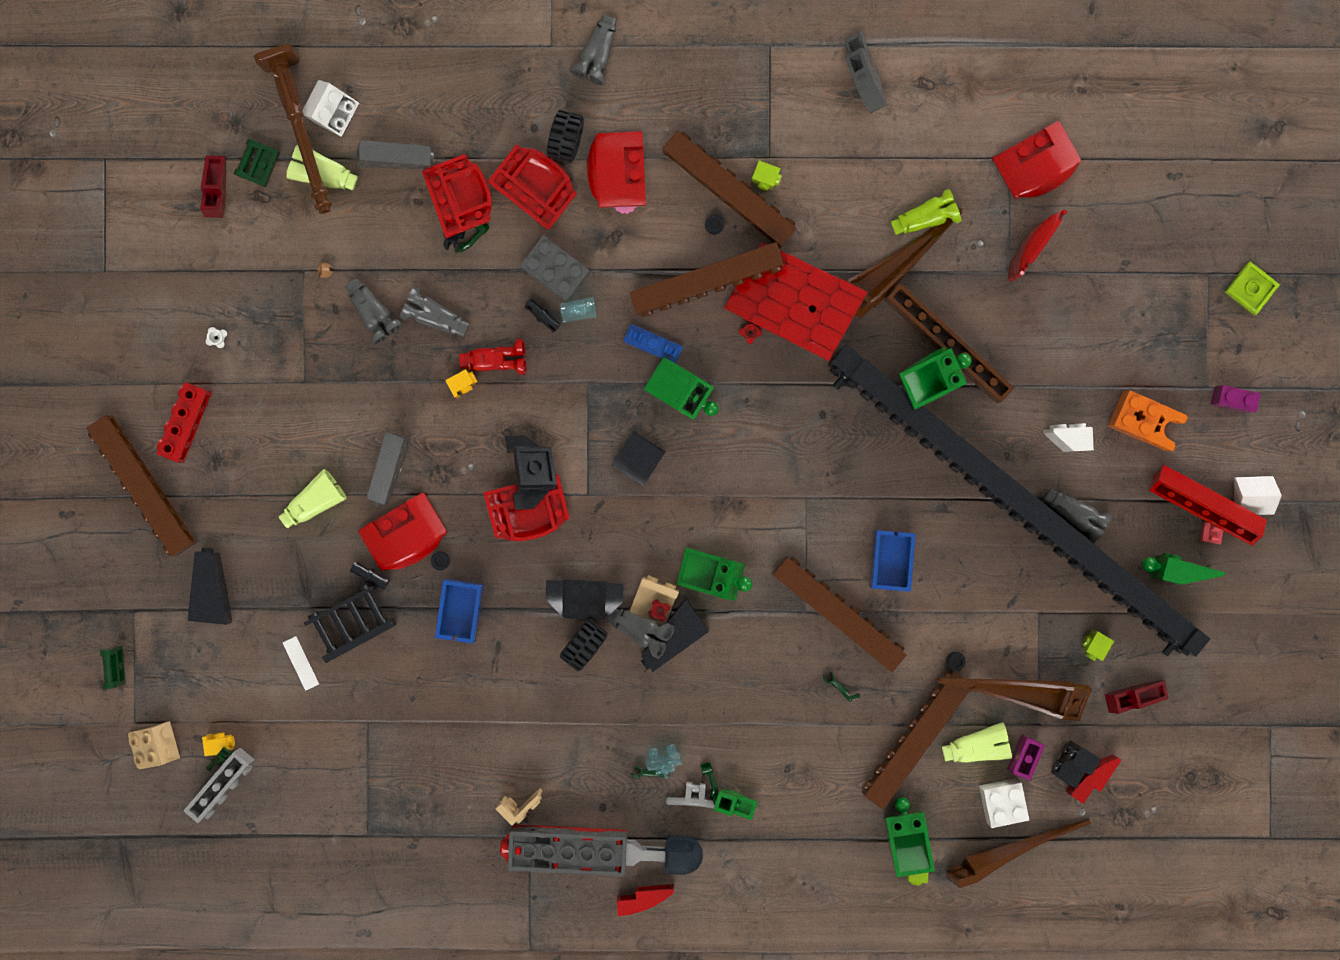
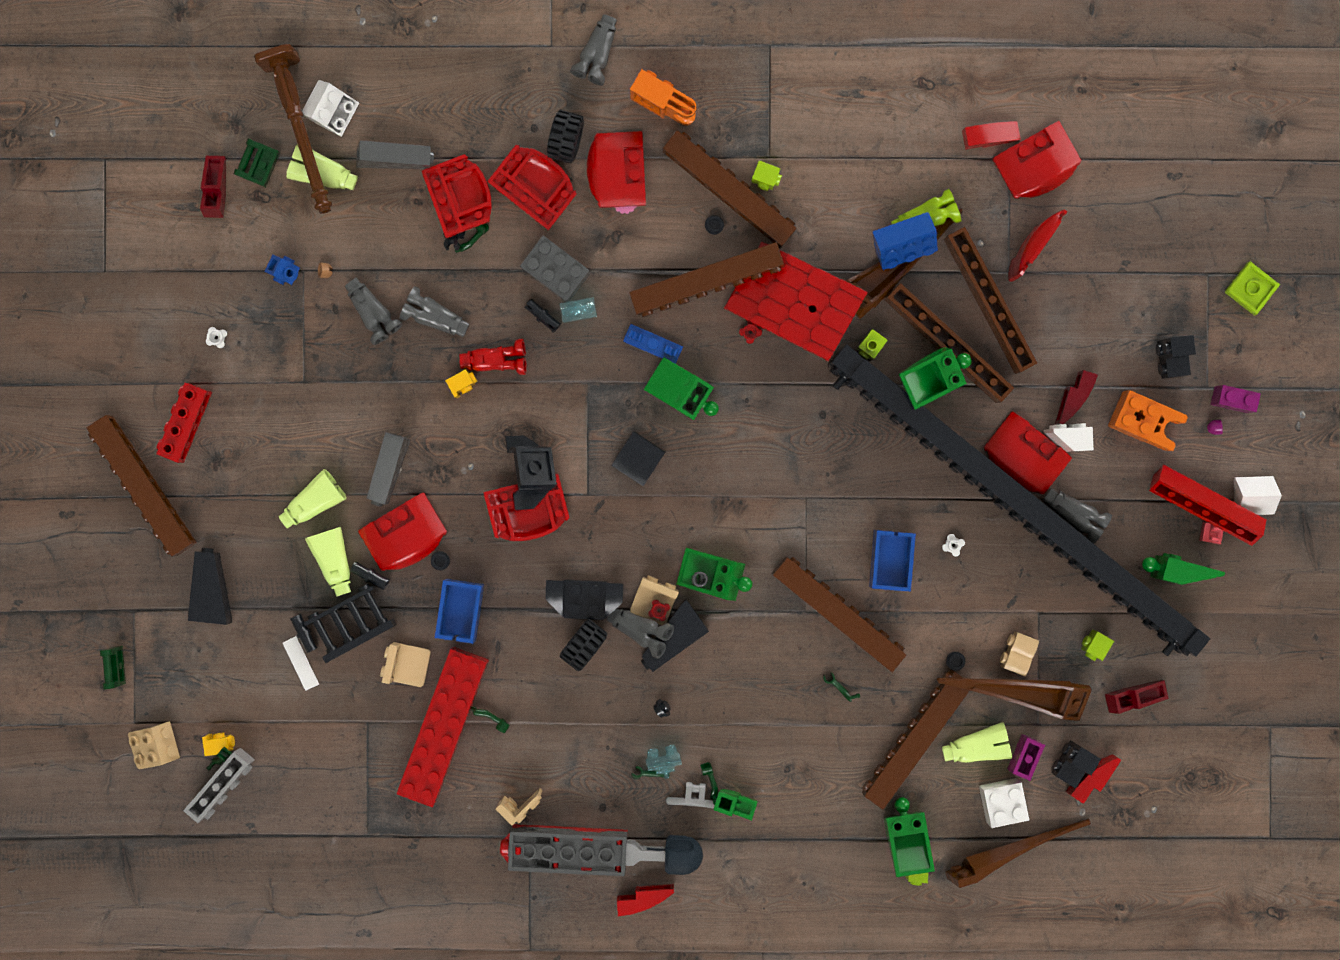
dark grey slope [844,32,888,113] -> none
none -> blue brick [264,254,300,285]
none -> black pin [290,613,318,653]
none -> yellowish green piece [305,527,351,597]
none -> tan bracket [380,642,431,687]
none -> red brick [397,647,489,808]
none -> dark green piece [471,706,510,733]
none -> orange brick [630,69,696,126]
none -> black plate [653,699,671,718]
none -> dark grey hinge [691,571,708,587]
none -> lime brick [857,329,888,360]
none -> blue piece [872,212,938,270]
none -> white plate [942,534,965,556]
none -> reddish brown brick [943,227,1037,374]
none -> slope [962,121,1021,150]
none -> red slope [983,411,1072,494]
none -> tan brick [1000,631,1039,676]
none -> dark red slope [1055,370,1098,425]
none -> black brick [1156,335,1196,379]
none -> magenta hinge [1207,419,1223,435]

